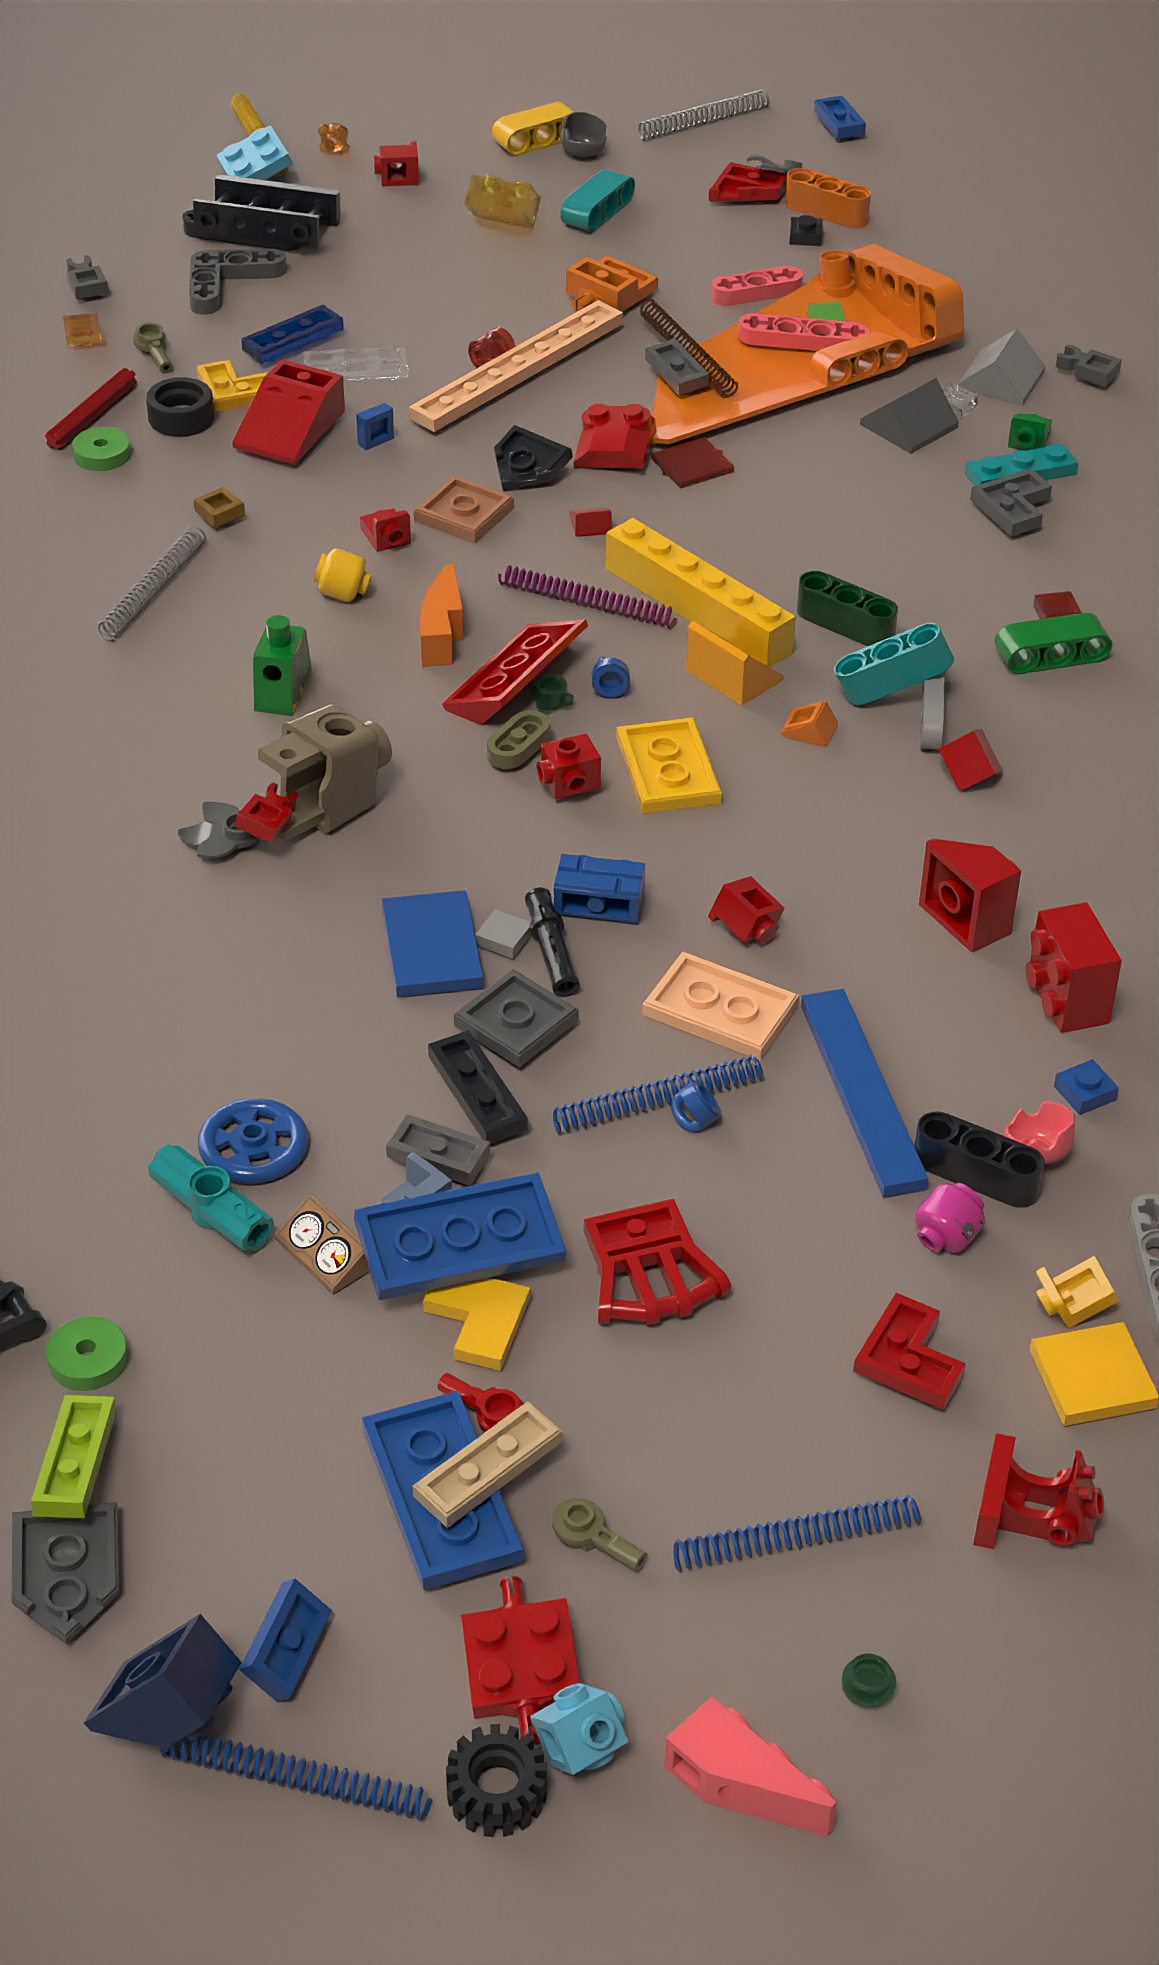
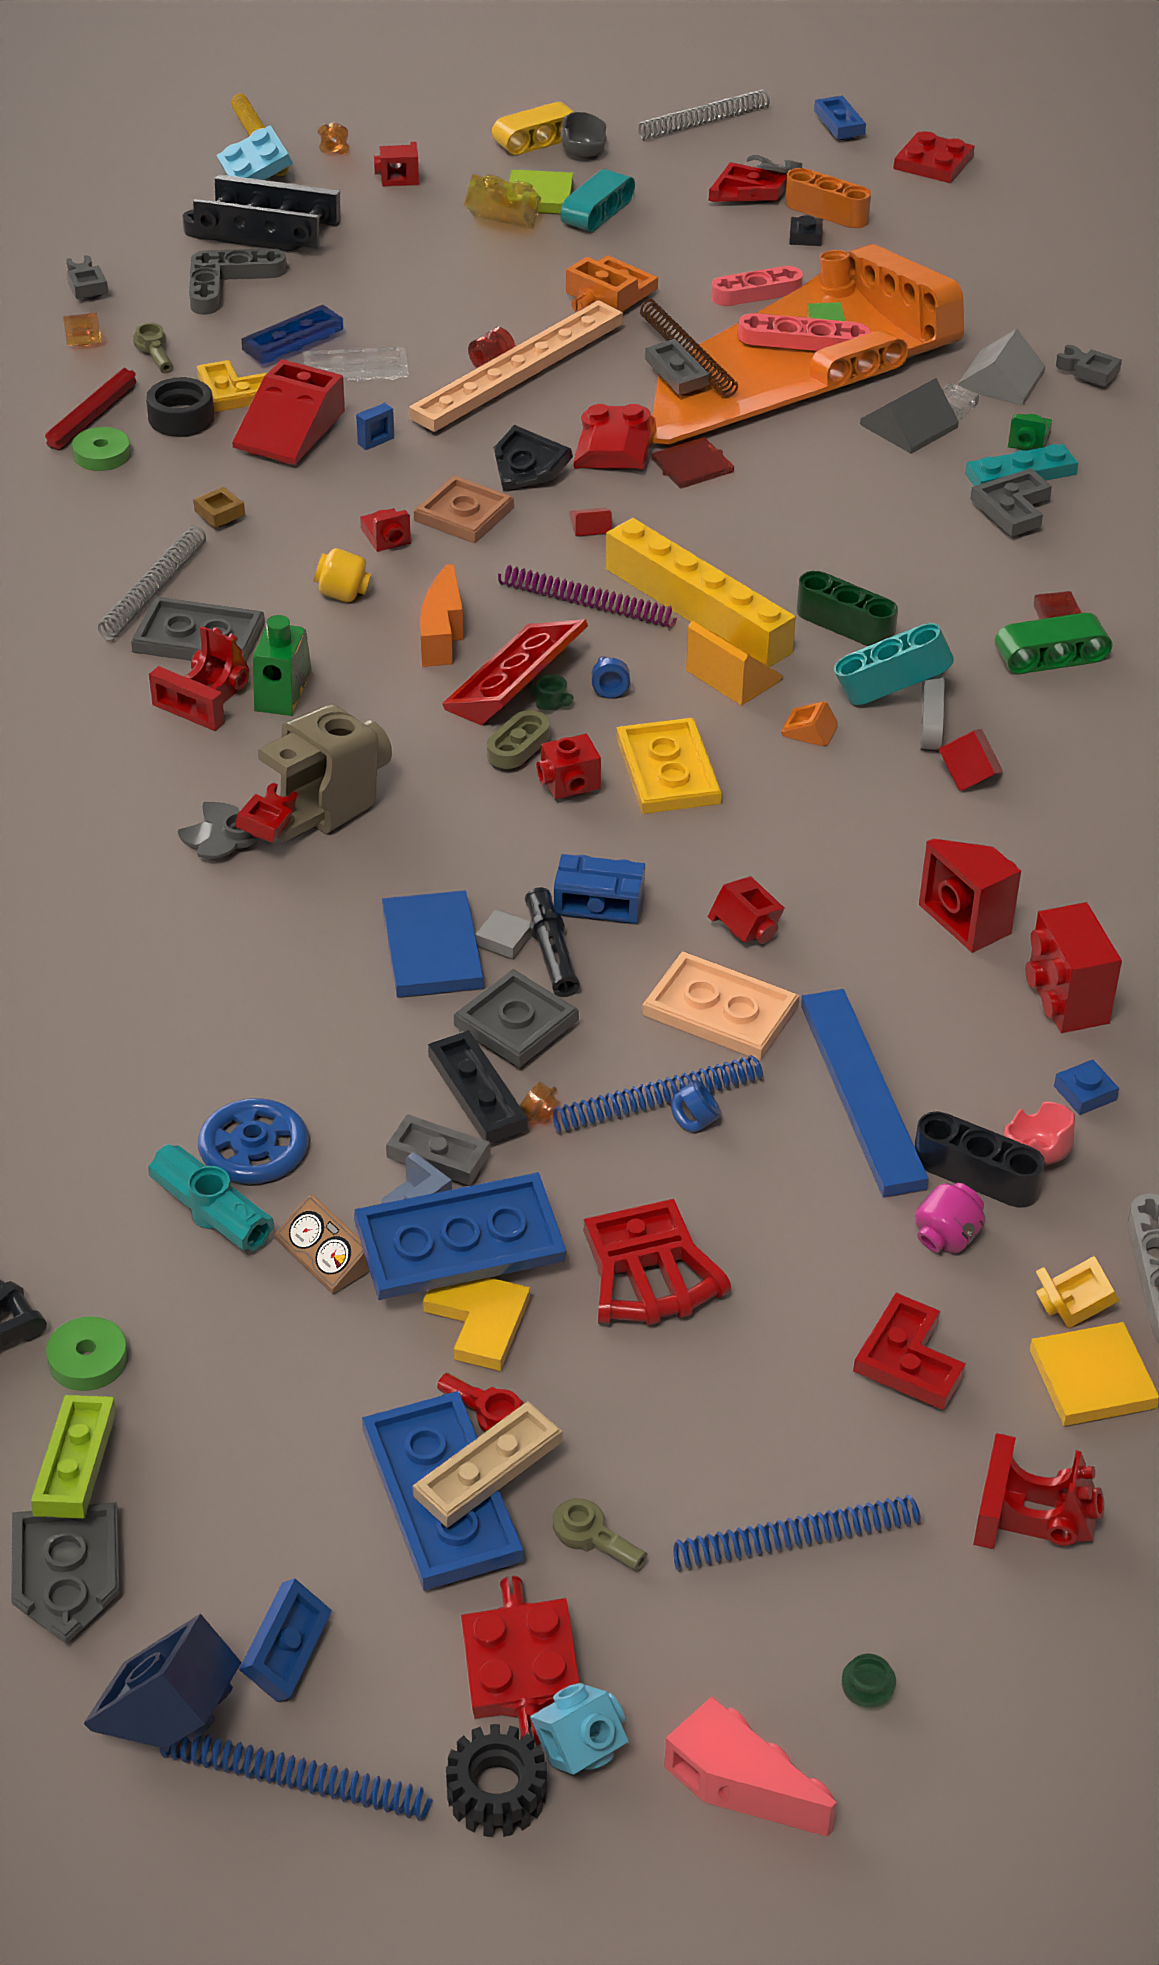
none -> dark grey tile [131,596,265,661]
none -> red tile [149,626,250,731]
none -> lime tile [505,169,573,214]
none -> clear orange plate [520,1082,560,1124]
none -> red plate [893,131,975,184]

